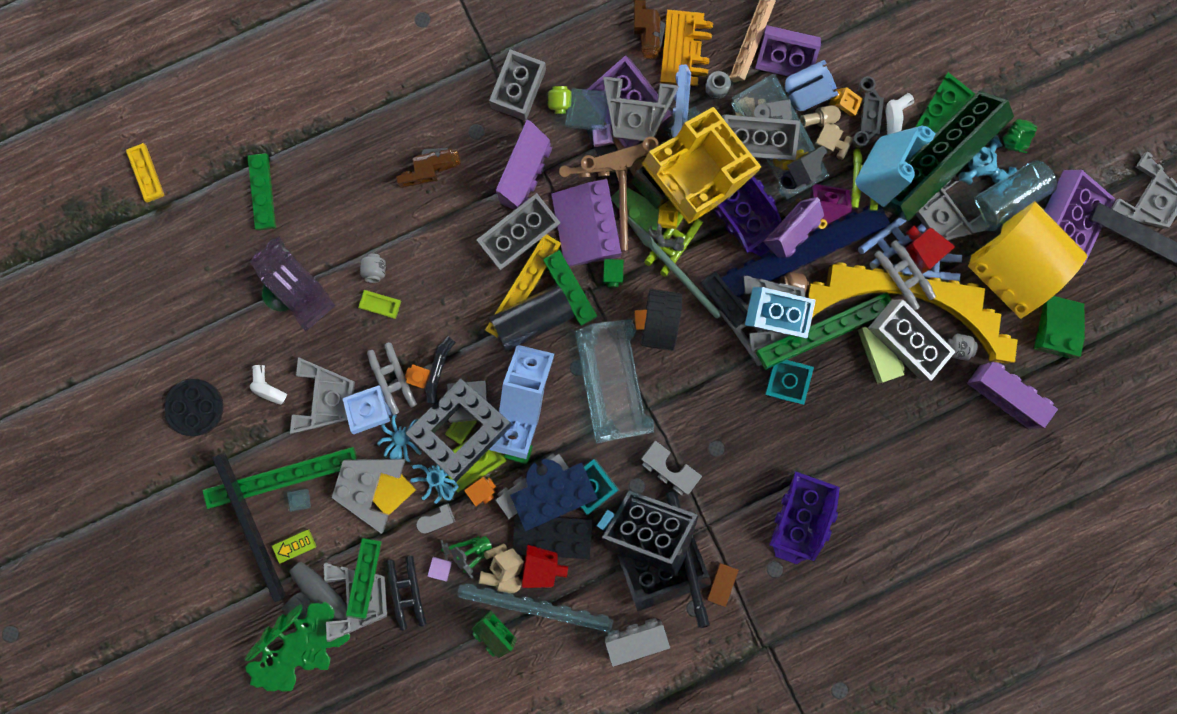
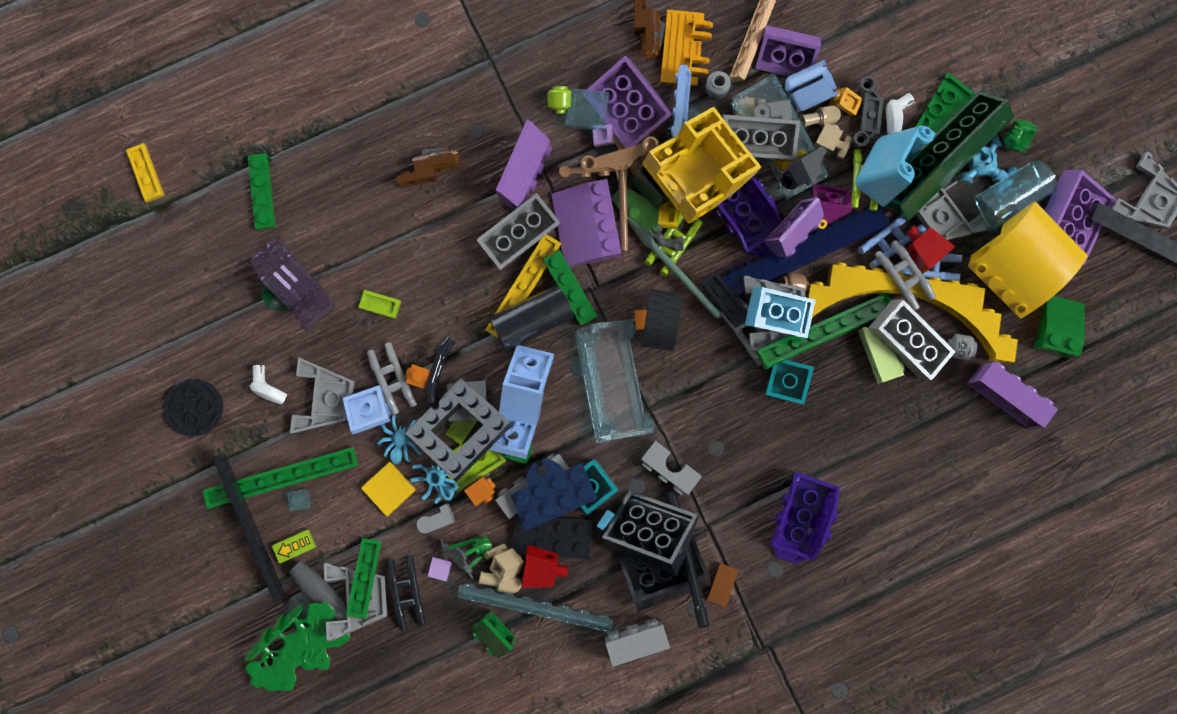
light grey wing [332,459,406,534] -> none
light grey head [360,253,386,283] -> none
light grey brick [489,49,546,121] -> none
light grey wing [603,77,679,141] -> none
green brick [603,259,624,288] -> none

